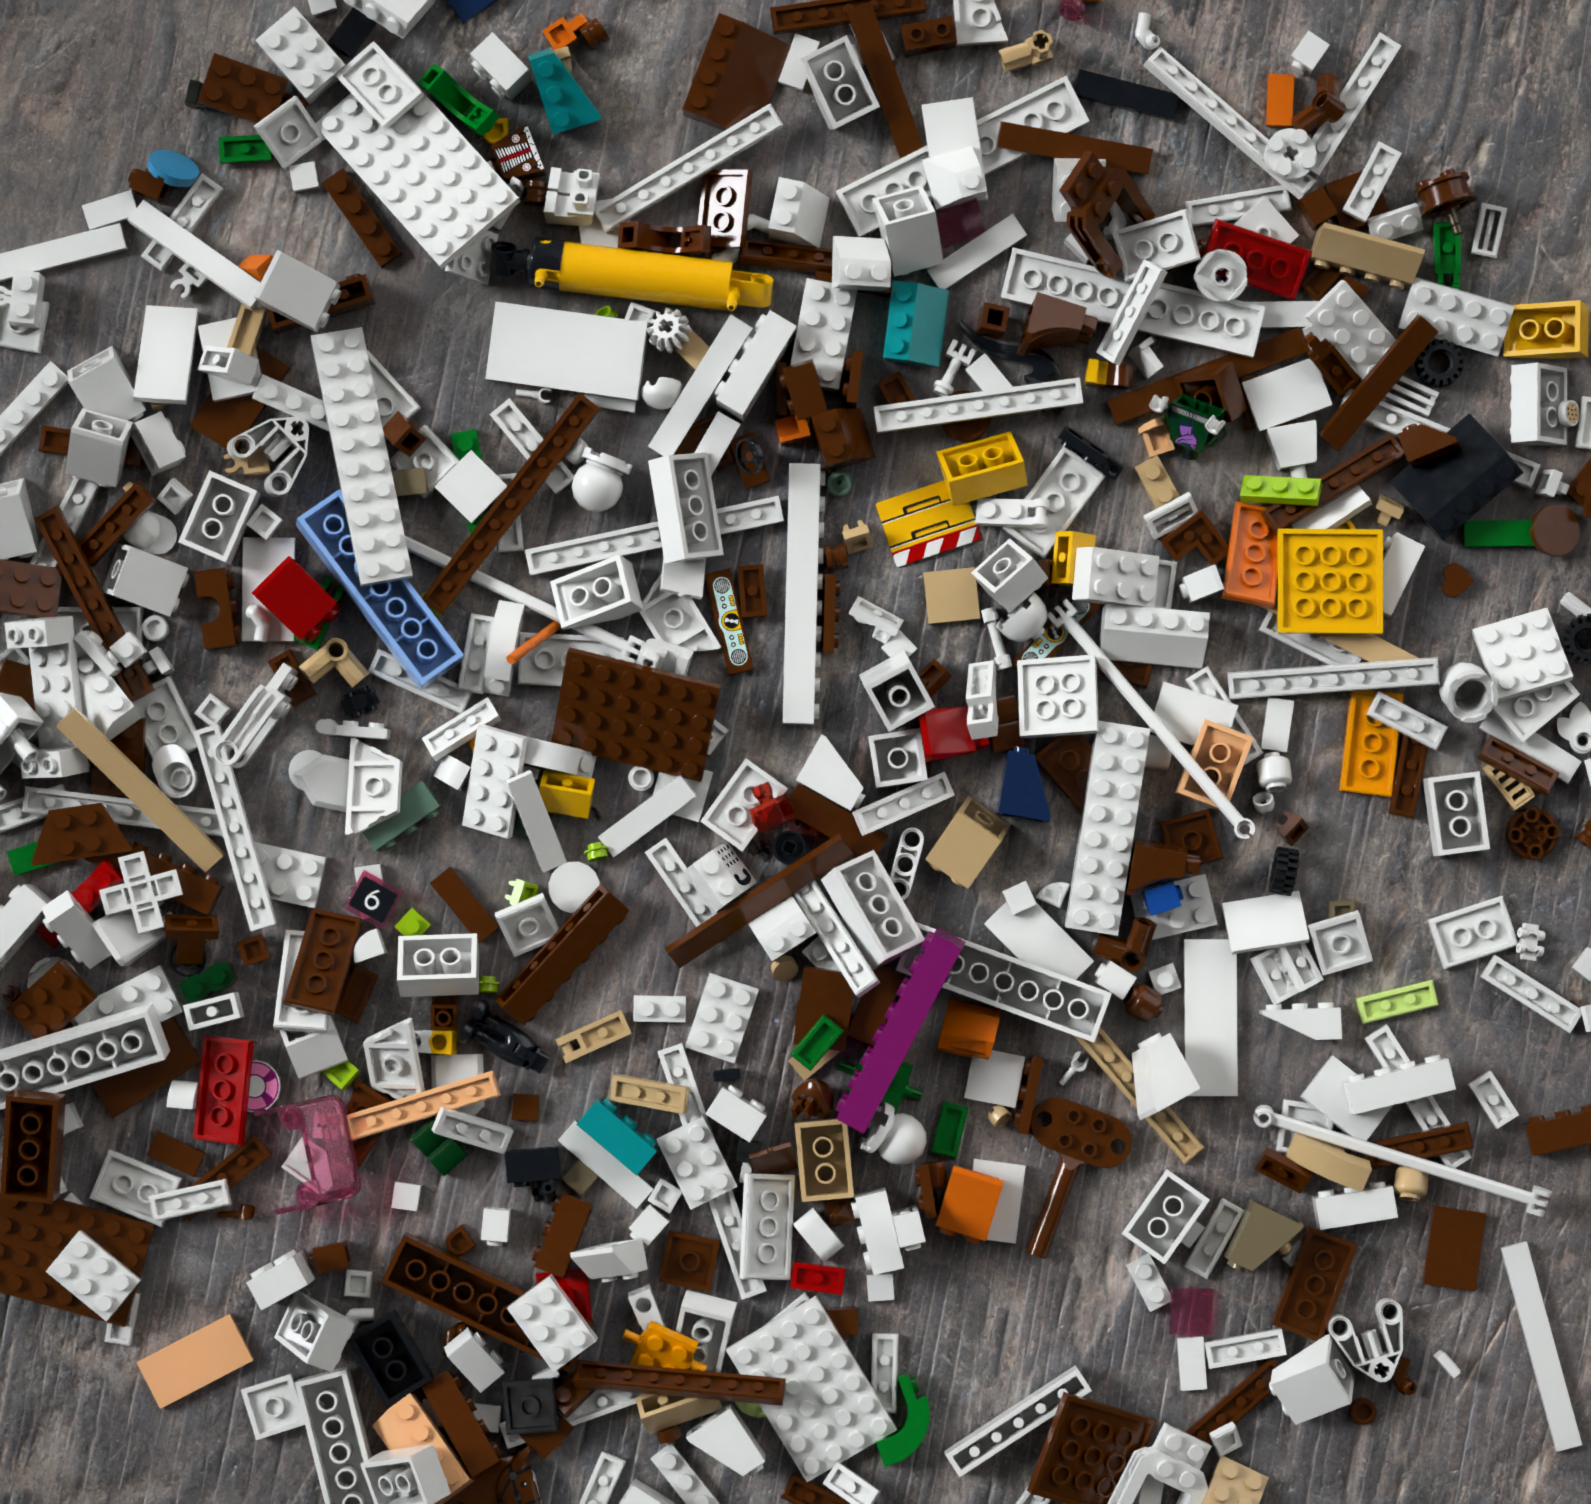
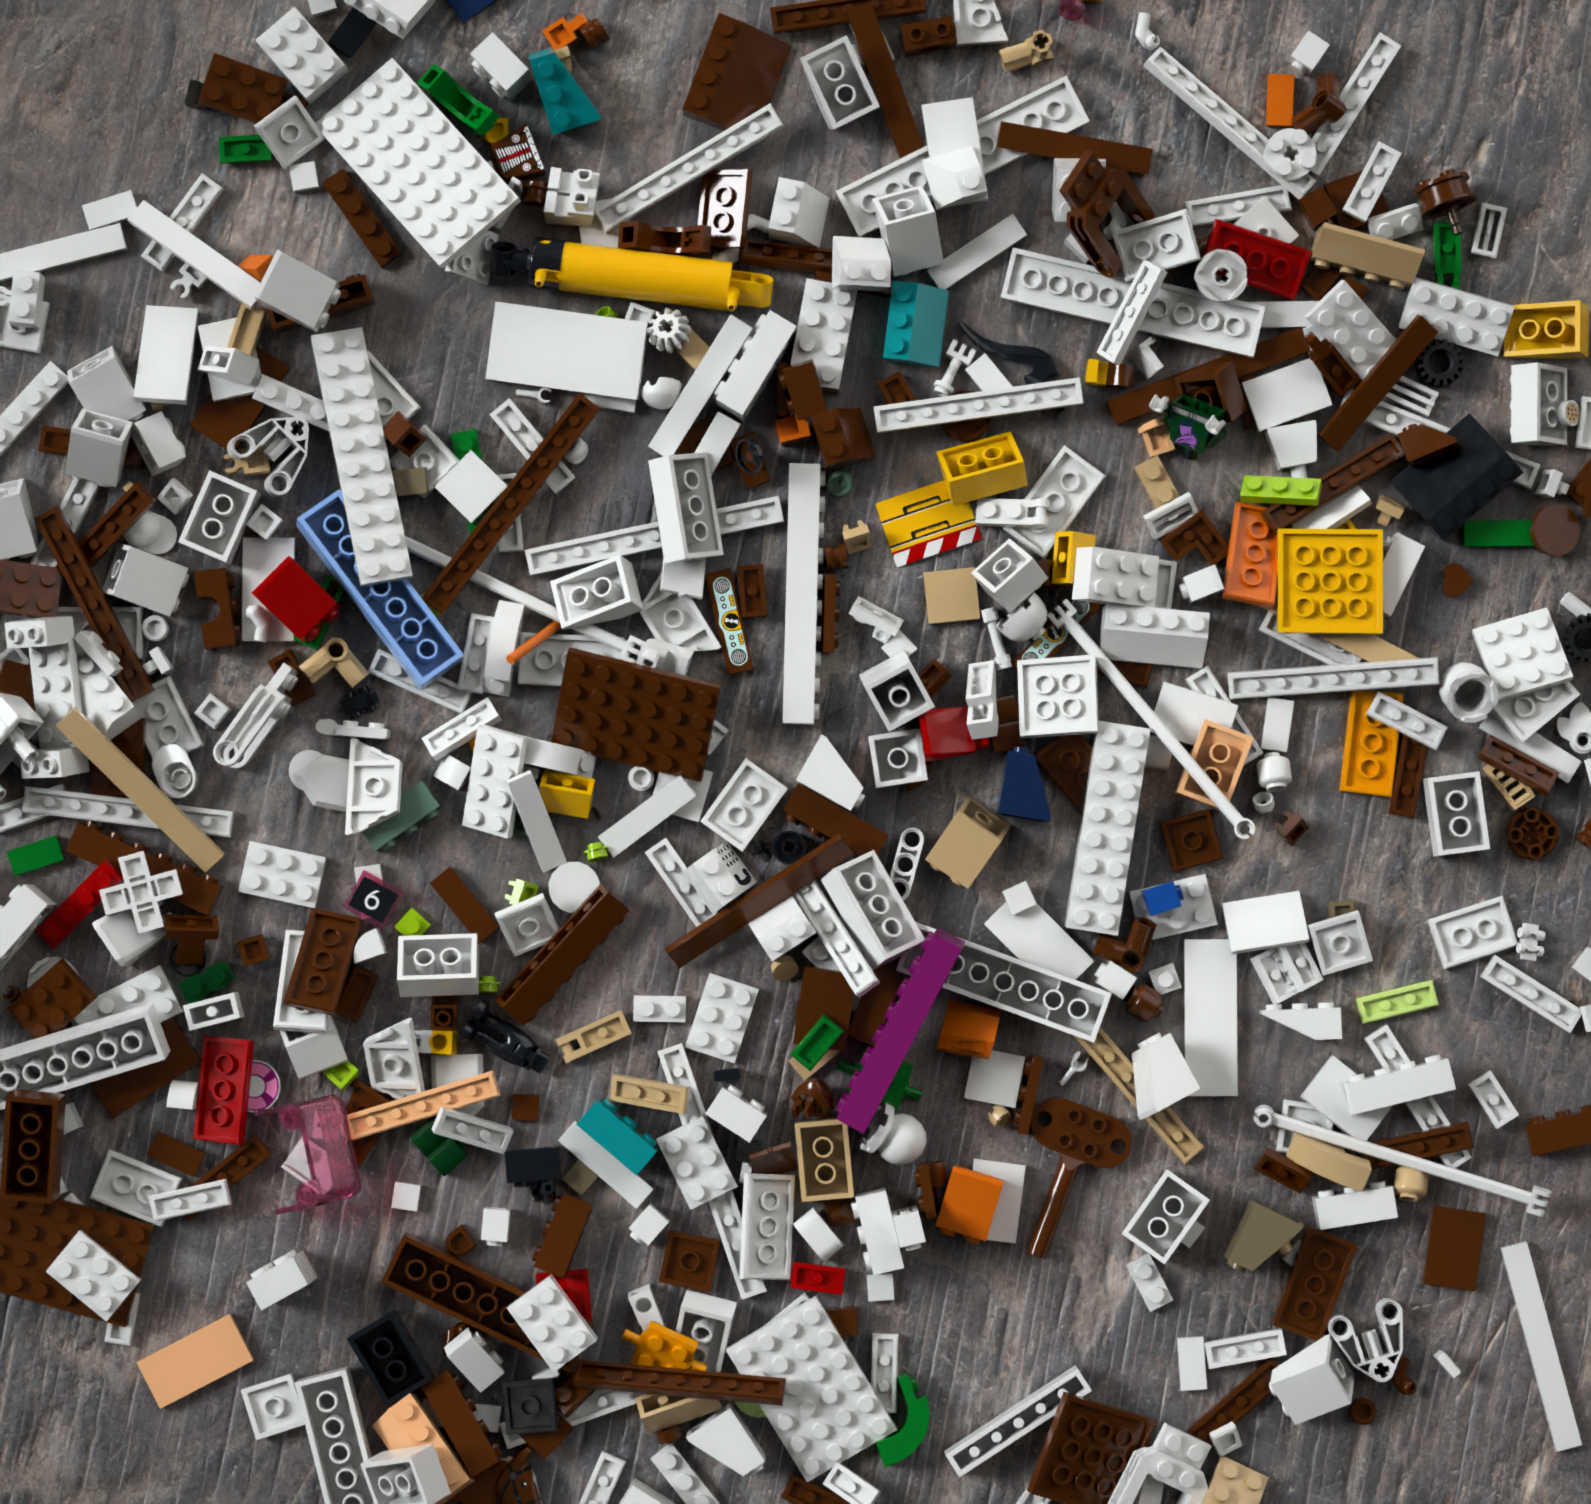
reddish brown wing [31,803,133,866] -> none
white brick [42,890,112,969] -> none
white plate [109,631,148,668] -> none
reddish brown brick [128,168,170,204] -> none
dark azure tile [147,150,199,187] -> none
white plate [193,724,277,932] -> none
reddish brown hand [217,1204,255,1220] -> none
white slope [274,1291,354,1372] -> none
reddish brown brick [310,1240,351,1274] -> none
white plate [335,41,424,131] -> none
white tile [344,1269,373,1298] -> none
white arm [345,1308,375,1334] -> none
white slope [570,1238,648,1282] -> none
white tile [572,447,633,513] -> none
white plate [647,1178,682,1214] -> none
clear red brick [749,782,796,834] -> none
white tile [778,33,820,92] -> none
reddish brown plate [842,350,864,408] -> none
white plate [852,772,955,836] -> none
green tile [931,1101,969,1158] -> none
clear pink piece [936,198,986,248] -> none
reddish brown brick [976,302,1010,340] -> none
reddish brown hips [1017,292,1098,356] -> none
white tile [1036,882,1070,908] -> none
black hinge [1058,426,1124,480] -> none
black tile [1074,69,1179,121] -> none
reddish brown hips [1126,838,1201,896] -> none
clear pink piece [1169,1286,1213,1337] -> none
white tile [1184,1197,1245,1279] -> none
black tyre [1269,846,1299,896] -> none

